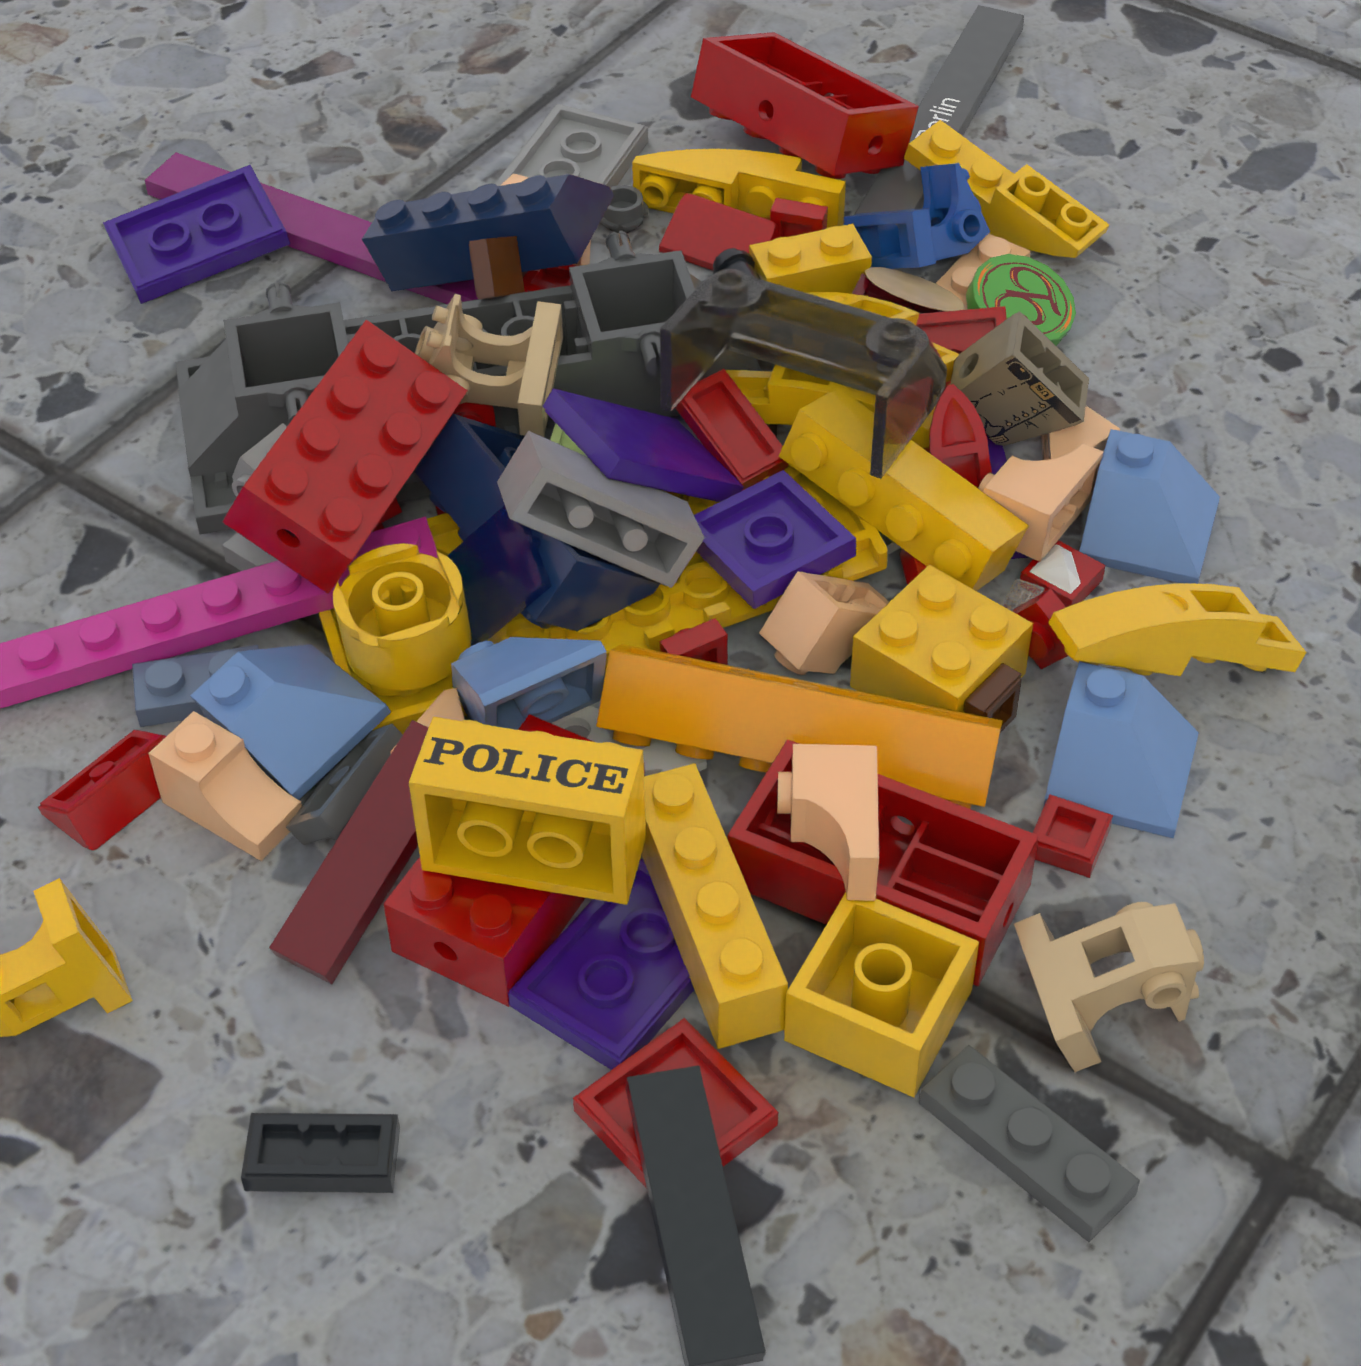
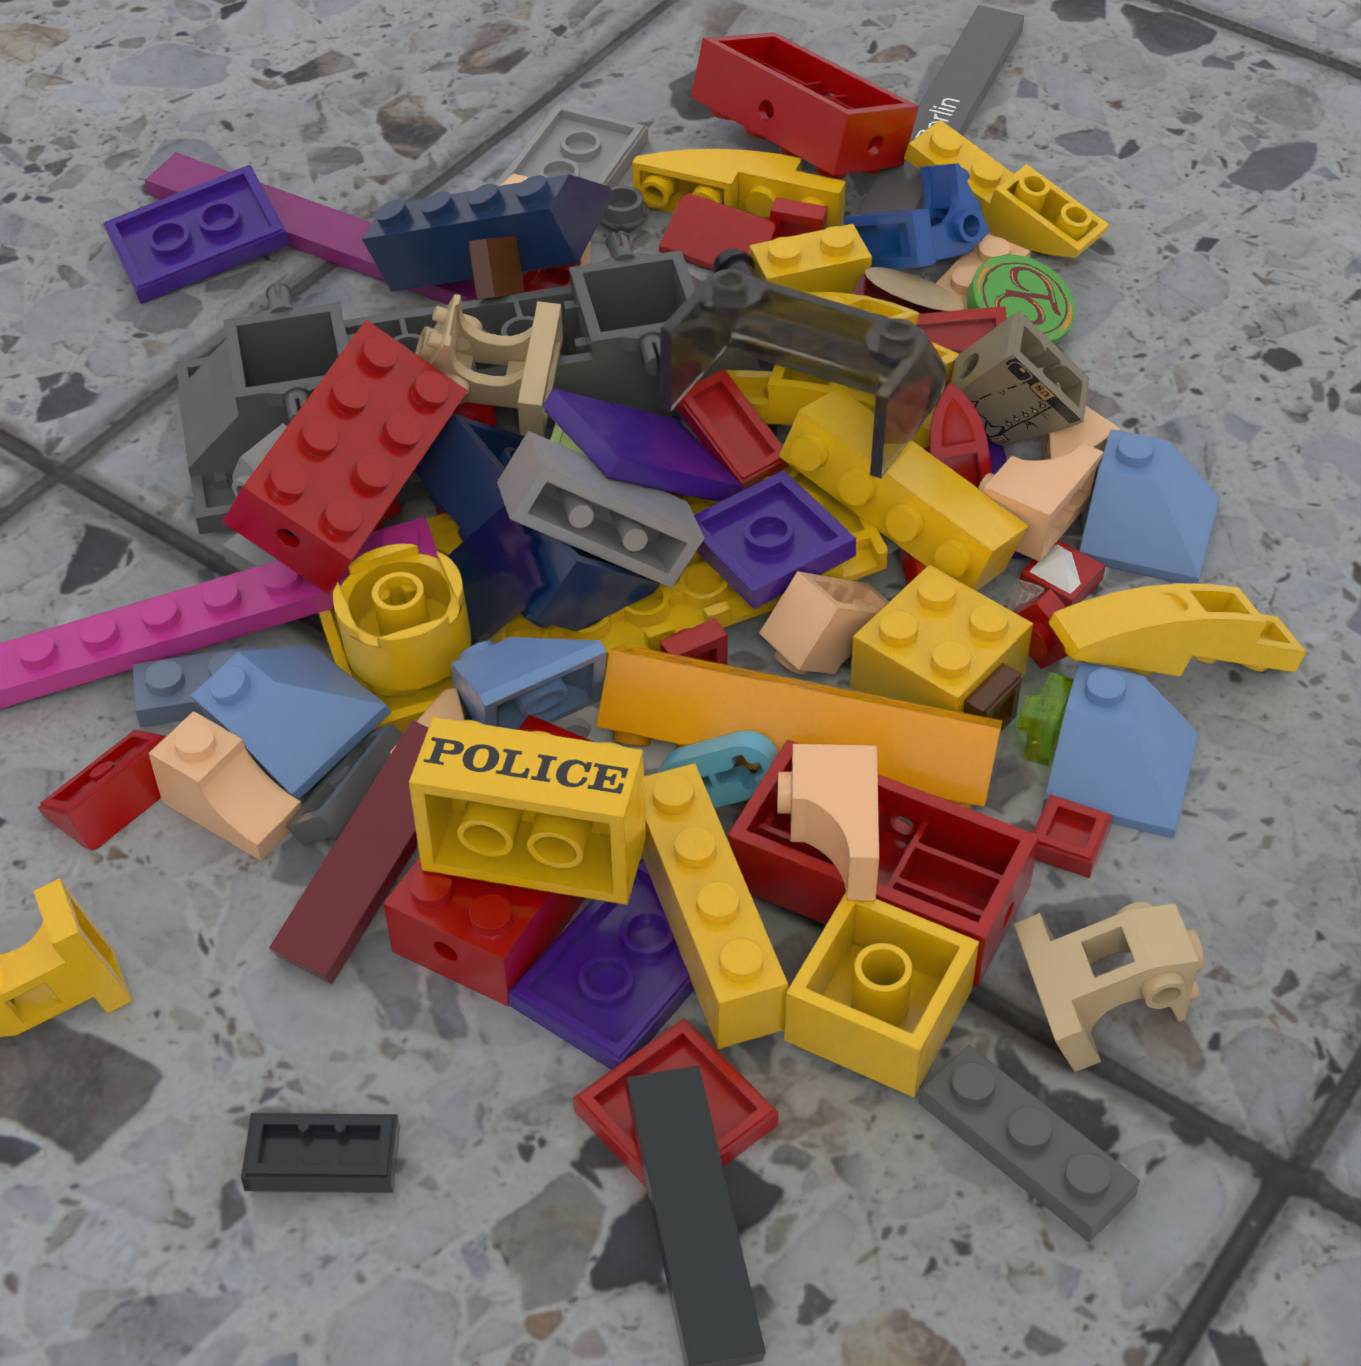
none -> medium azure beam [658,730,778,808]
none -> clear neon green plate [1018,672,1074,766]

